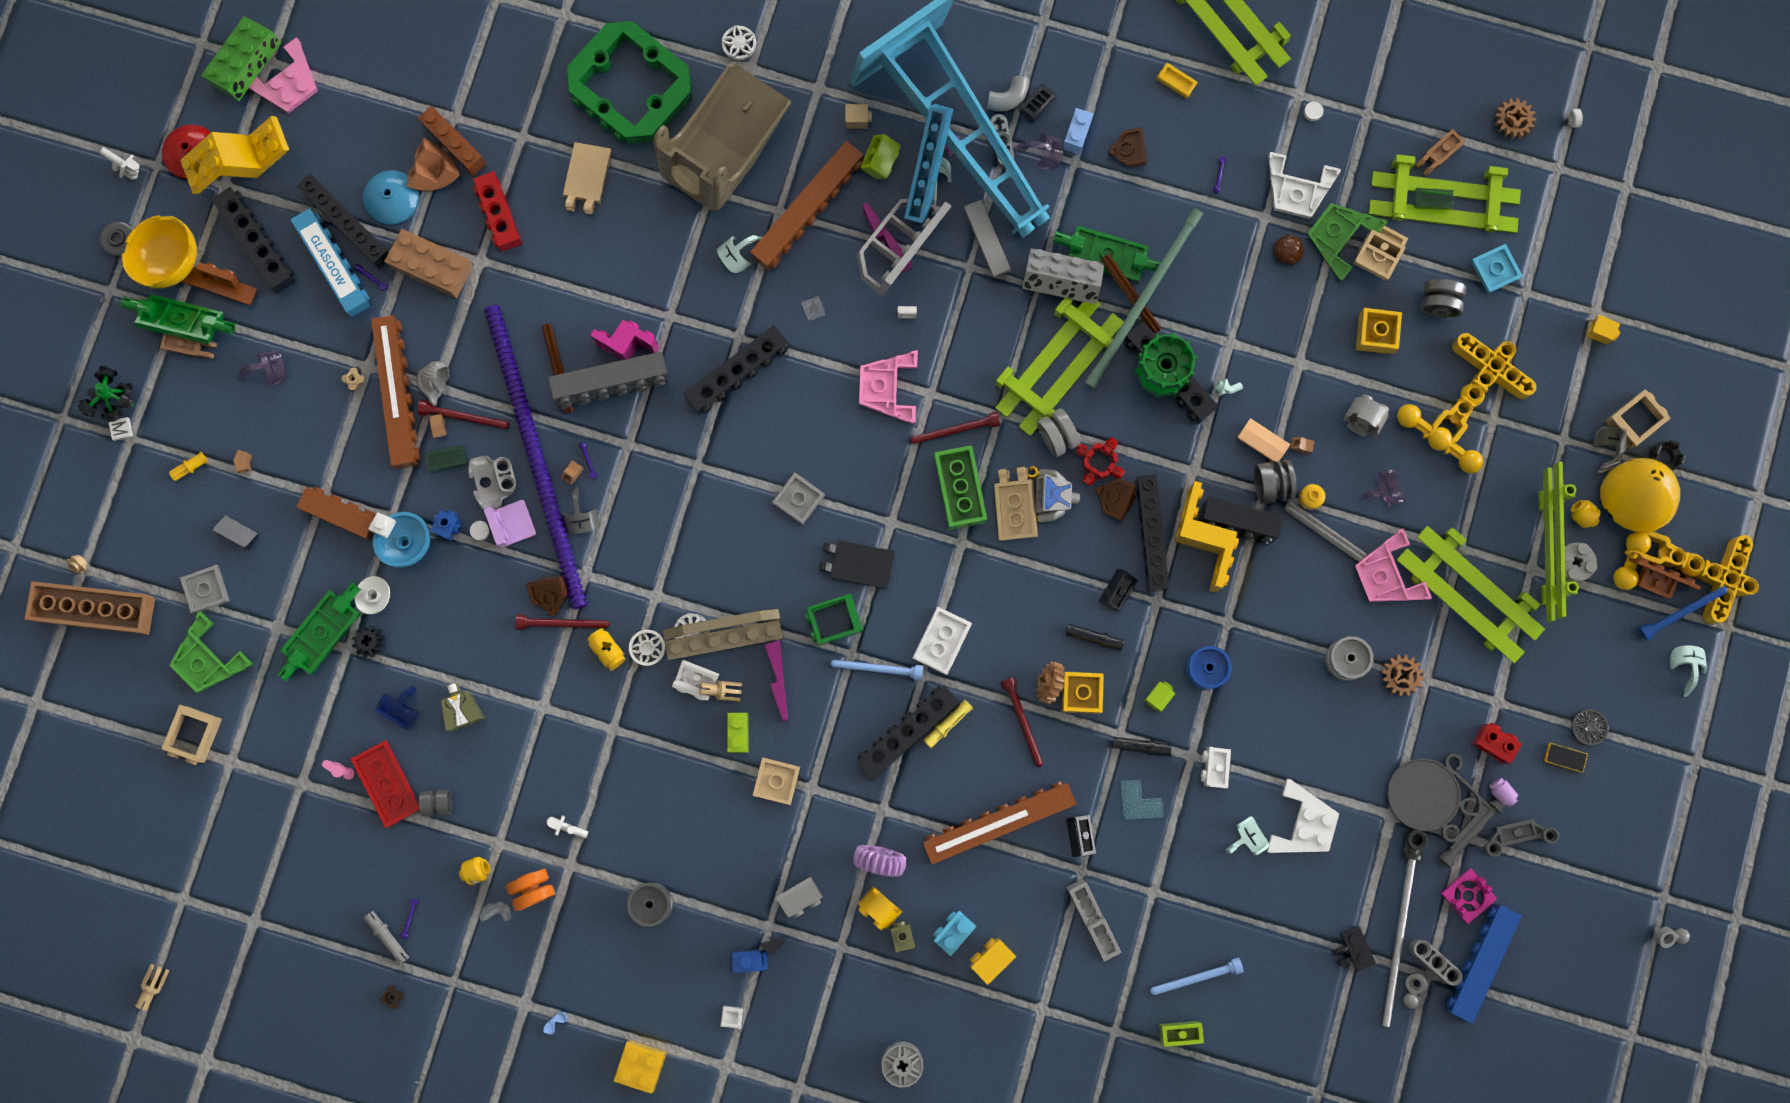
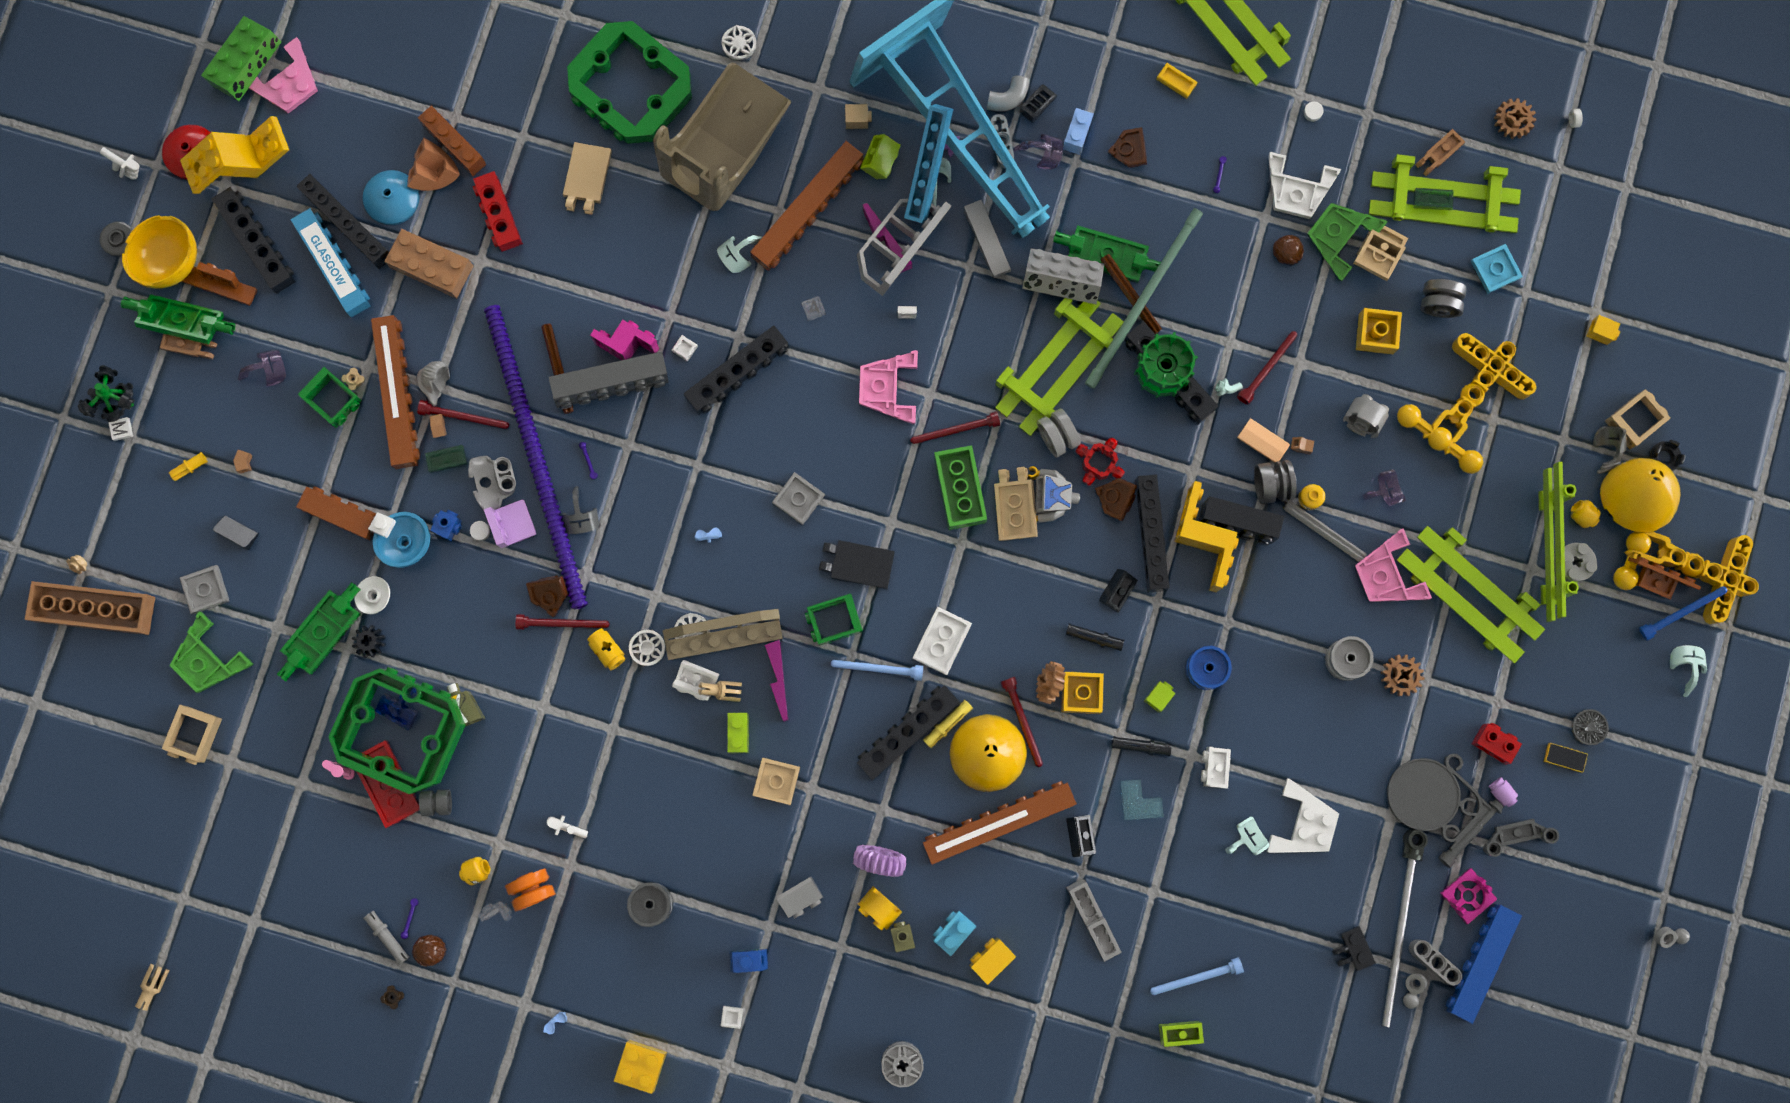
dark purple hinge [355,264,388,291] -> none
medium nougat piece [561,461,584,485] -> none
black slope [760,937,786,955] -> none
none -> green window [298,367,362,428]
none -> green panel [328,667,466,794]
none -> reddish brown hair [412,935,446,967]
none -> white tile [671,335,698,362]
none -> light blue piece [695,527,722,543]
none -> yellow piece [949,714,1027,792]
none -> dark red piece [1237,331,1298,405]

